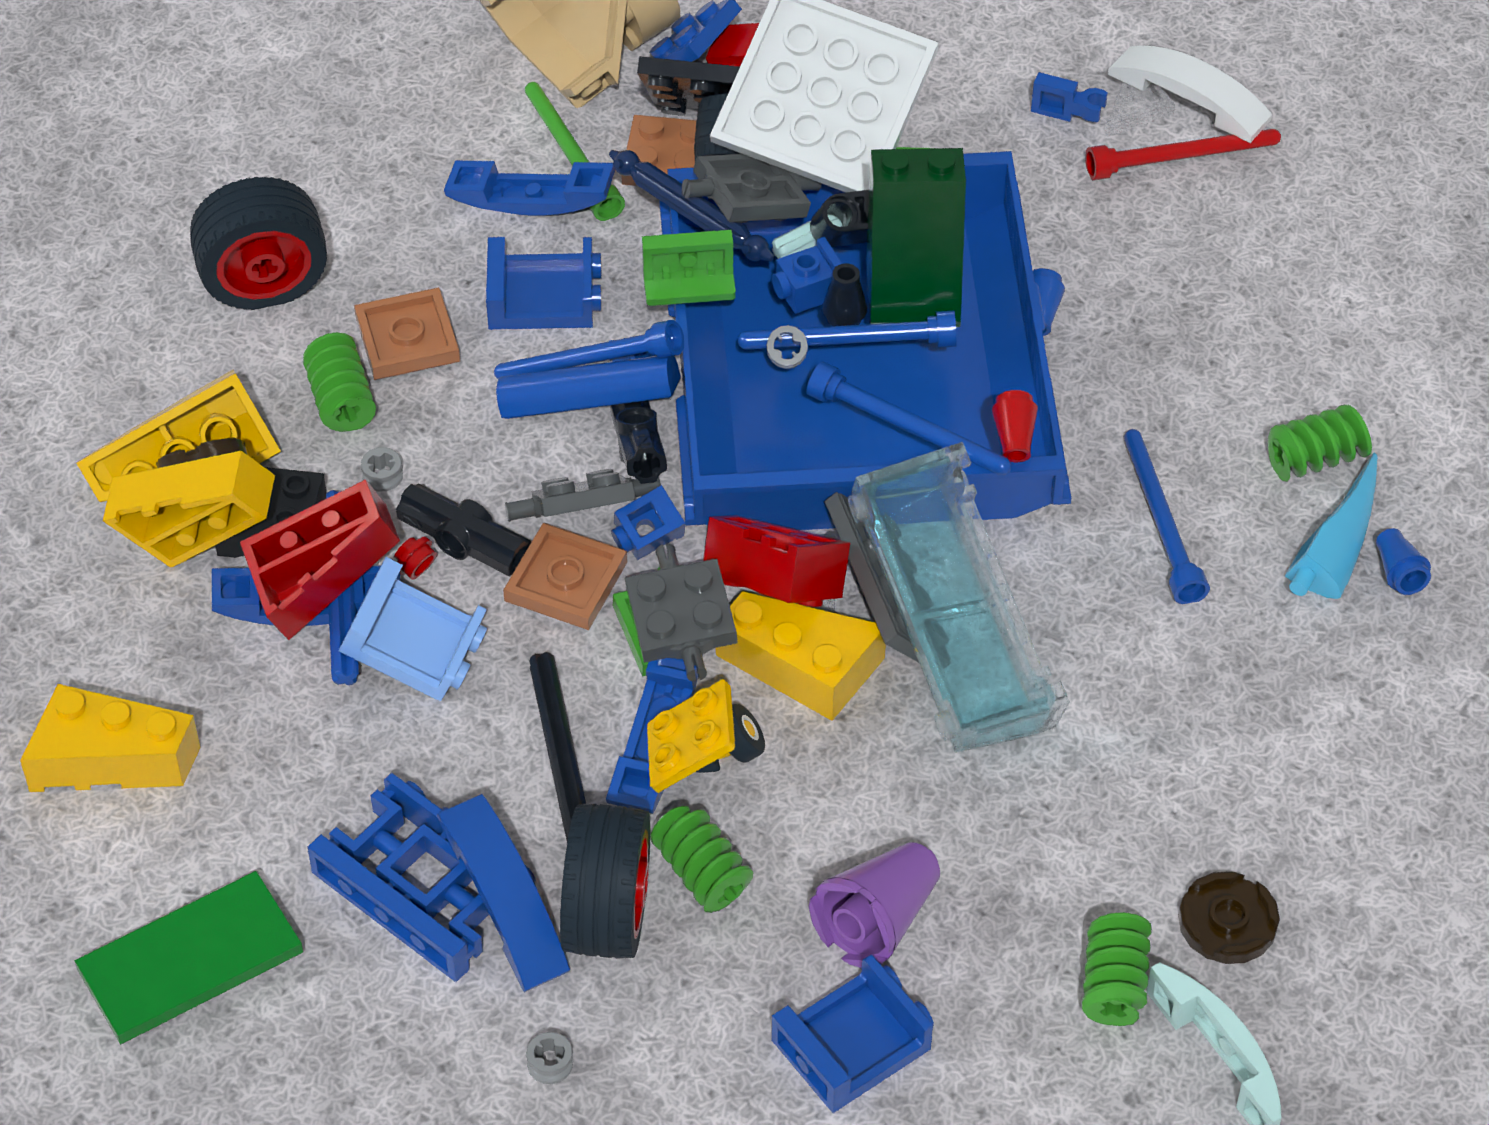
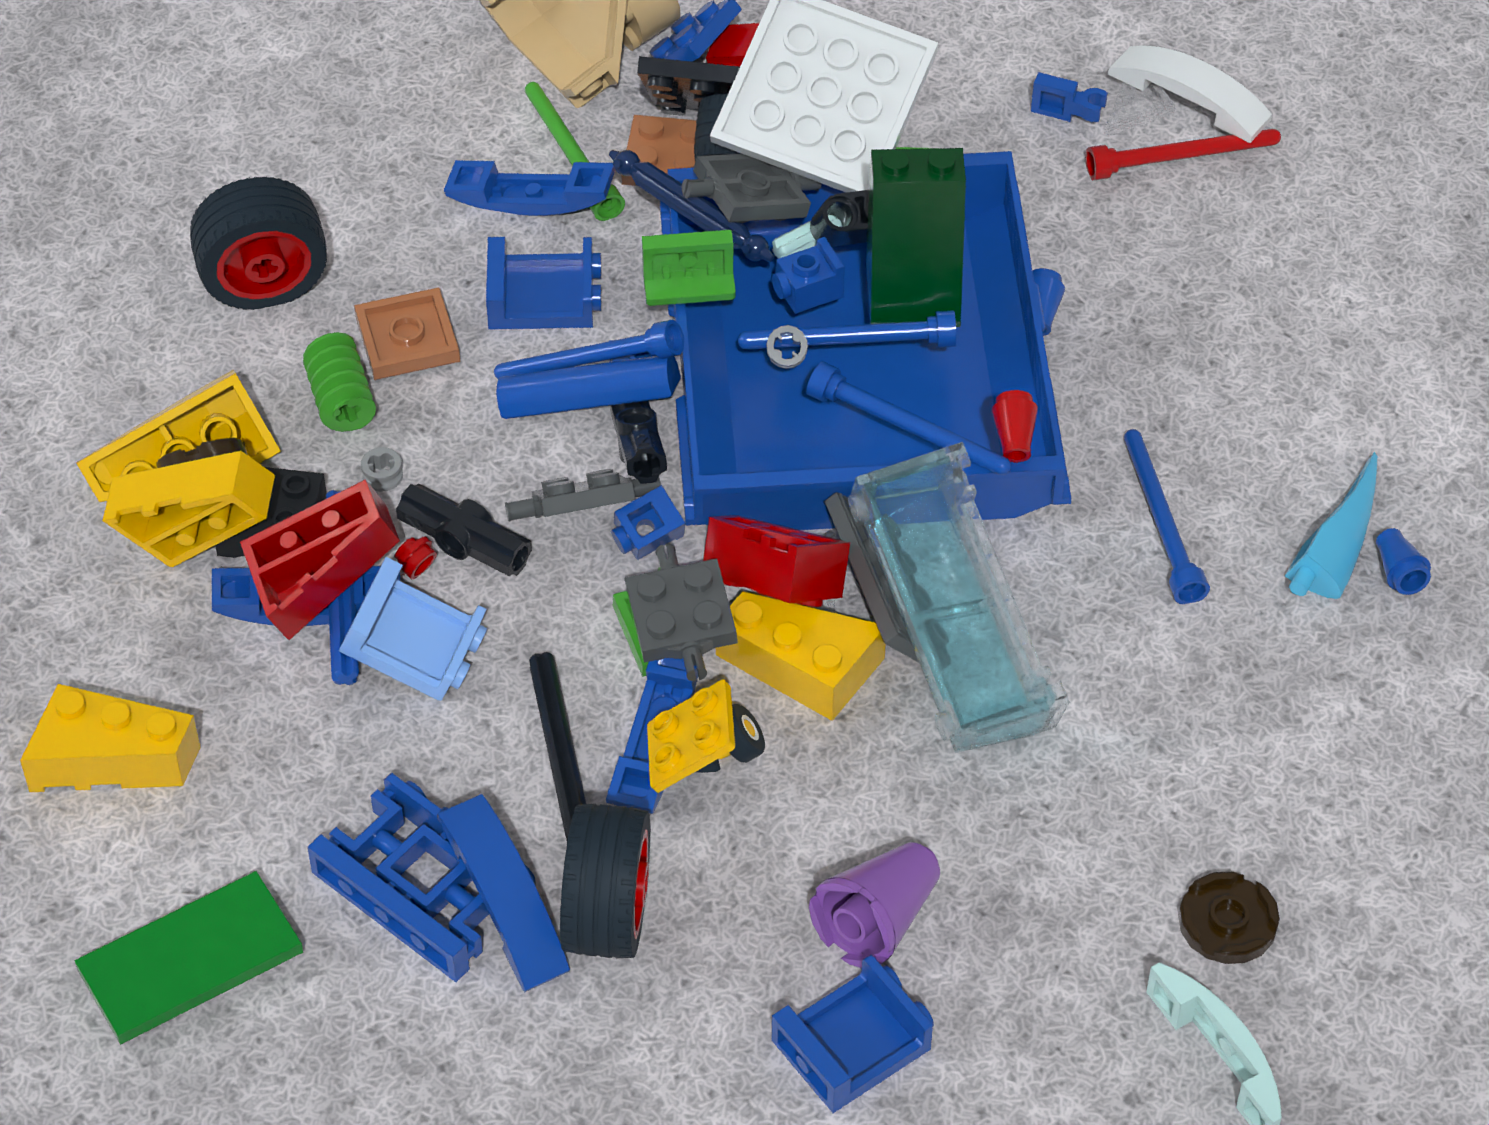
nougat plate [503,523,627,630] -> none
light grey bush [526,1032,573,1084] -> none
bright green piece [651,806,754,913] -> none
black cone [822,263,867,326] -> none
bright green piece [1082,912,1152,1026] -> none
bright green piece [1268,404,1372,482] -> none

